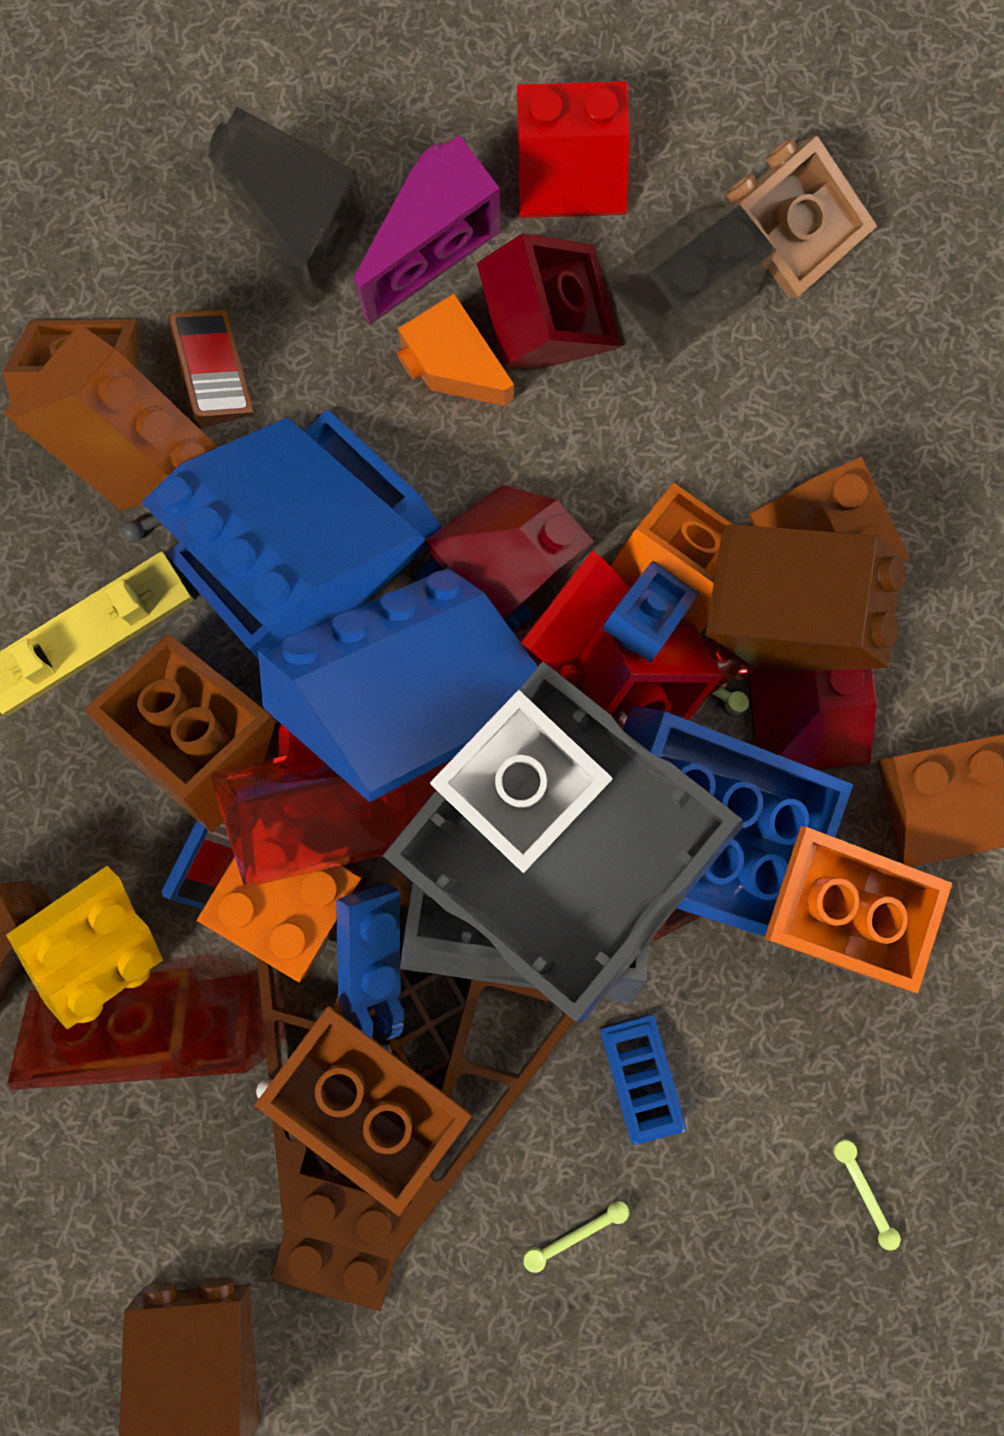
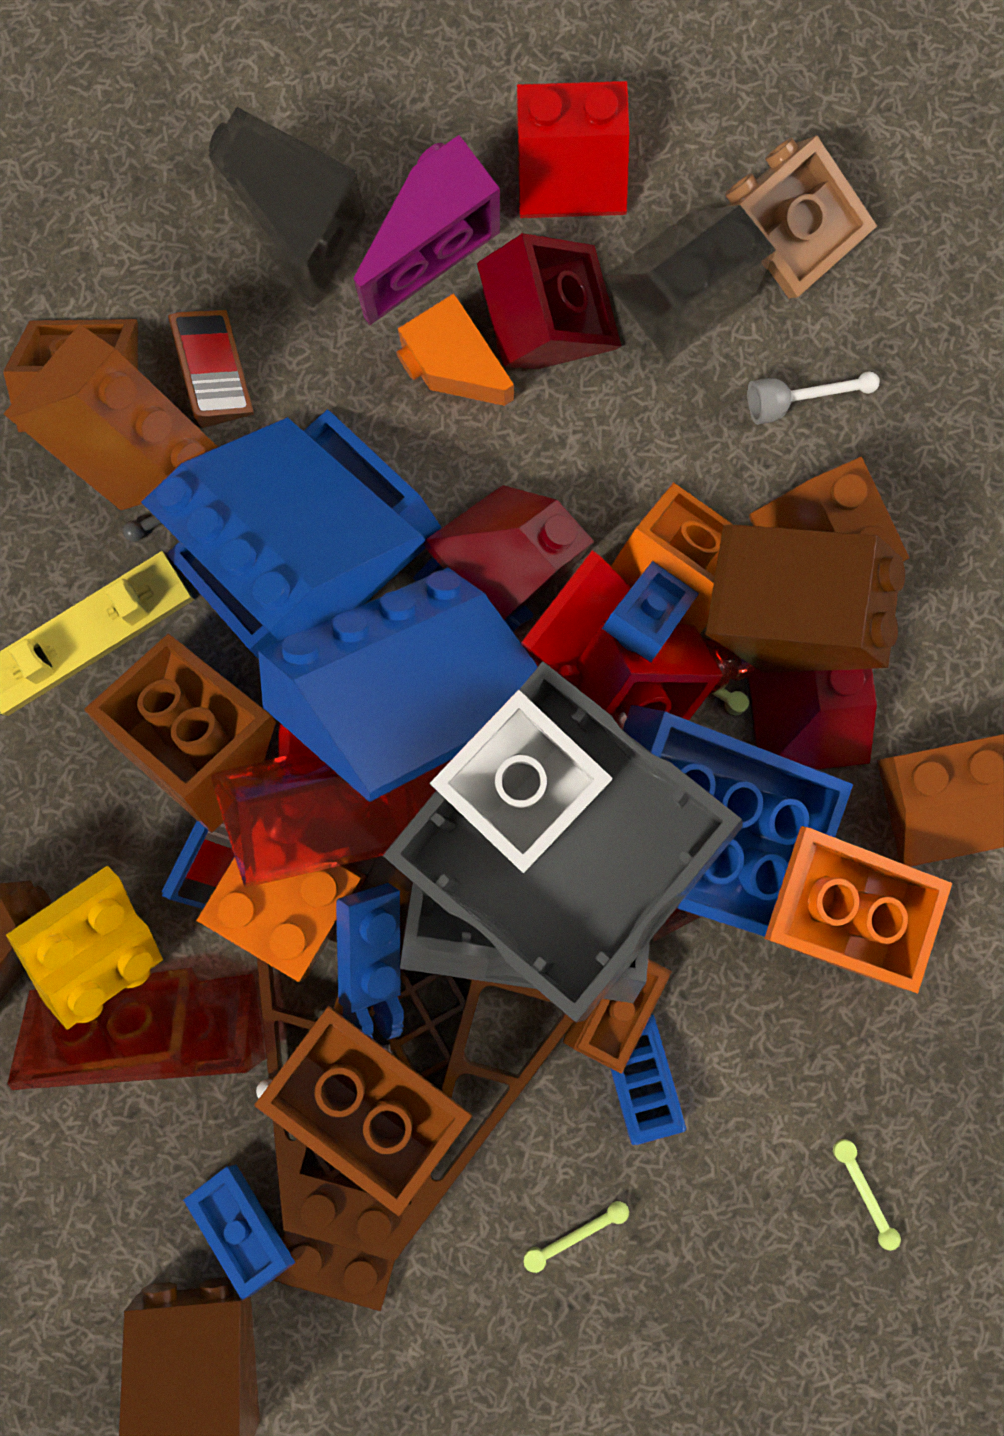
none -> blue plate [183,1164,296,1300]
none -> dark orange slope [563,959,672,1074]
none -> hinge [747,371,880,425]

